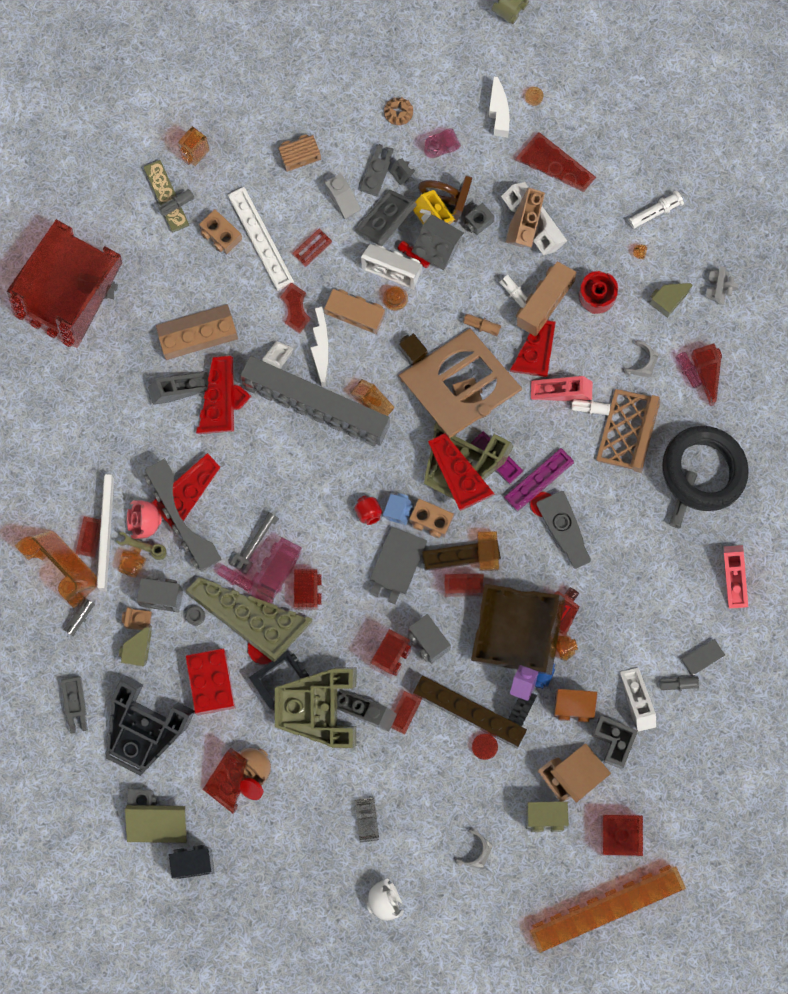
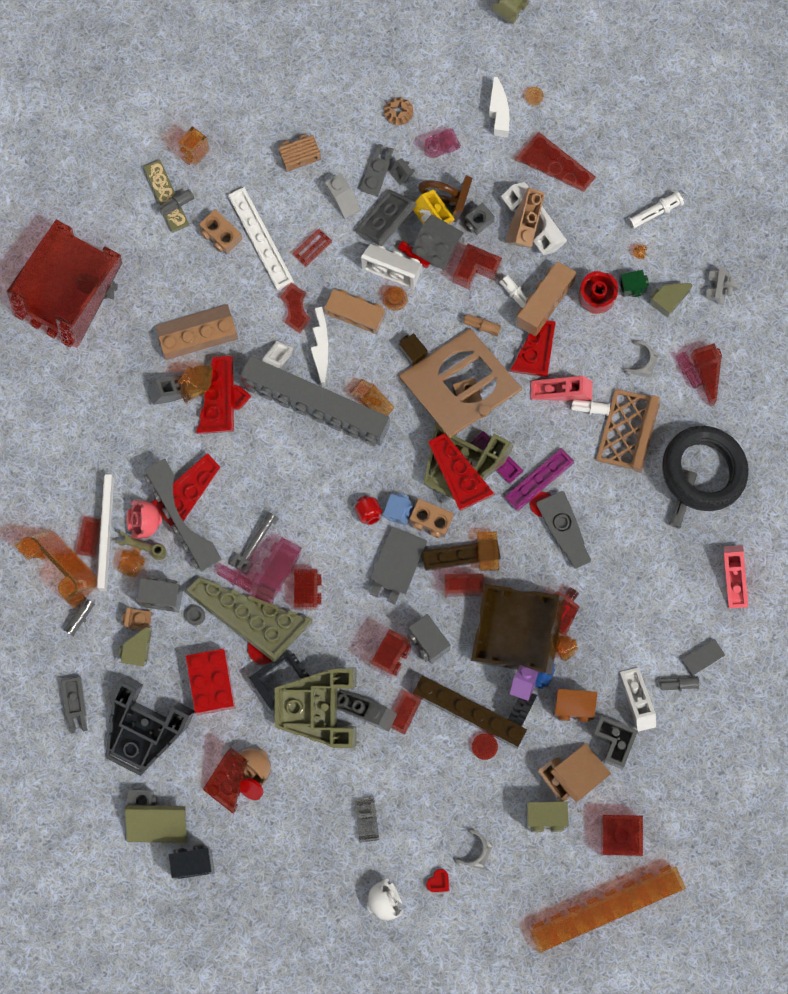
none -> clear orange piece [178,365,213,404]
none -> red tile [426,869,450,893]
none -> clear red brick [452,244,502,290]
none -> dark green brick [619,269,649,297]

